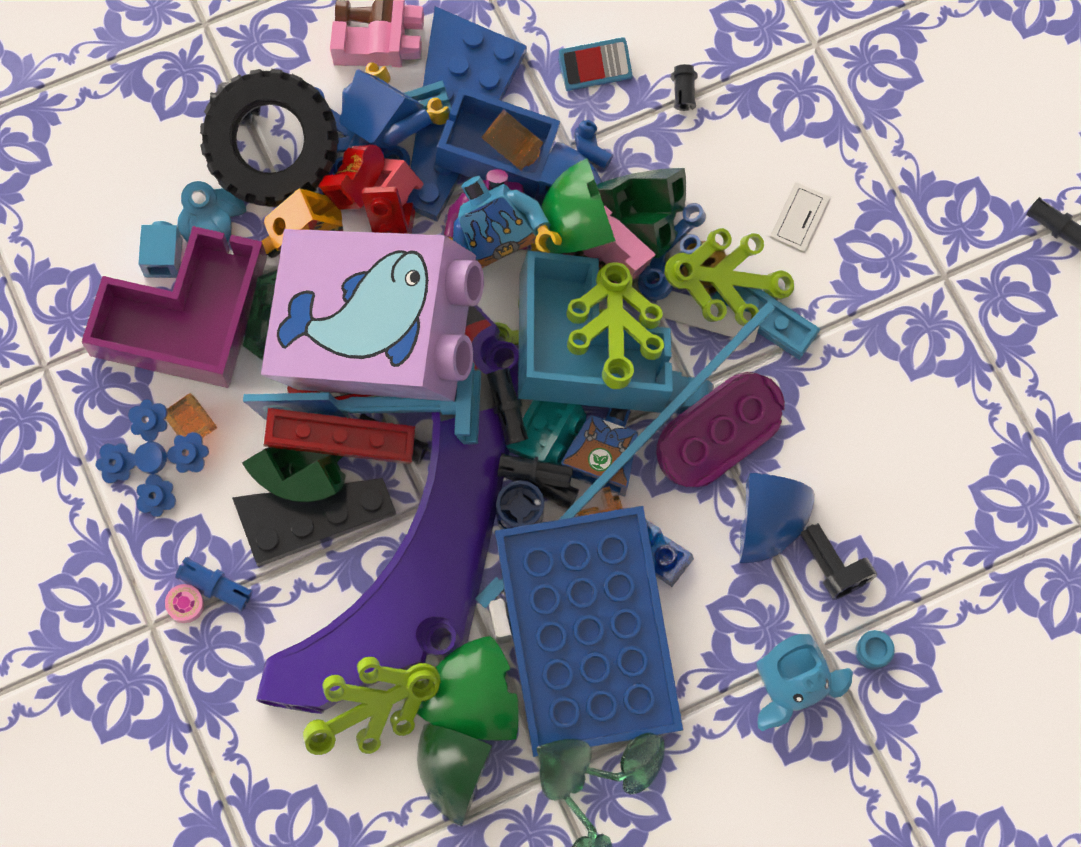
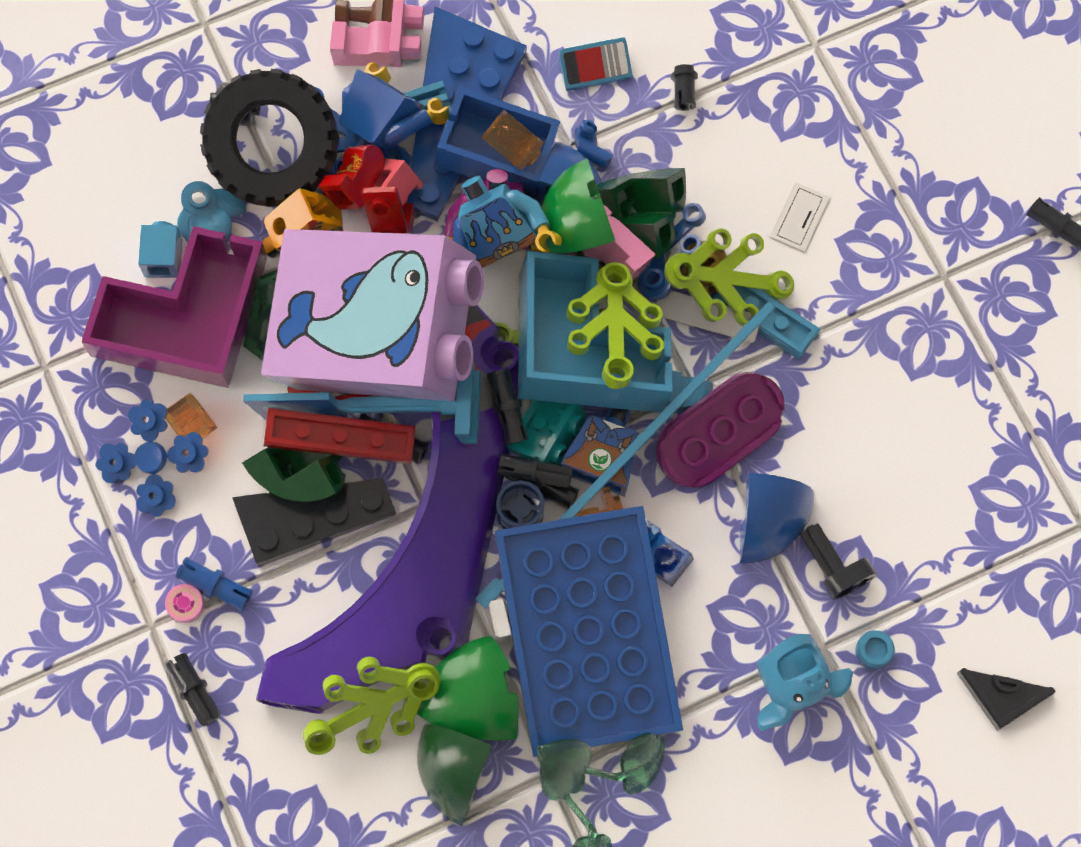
none -> black axle [165,653,221,727]
none -> black tile [957,668,1056,731]

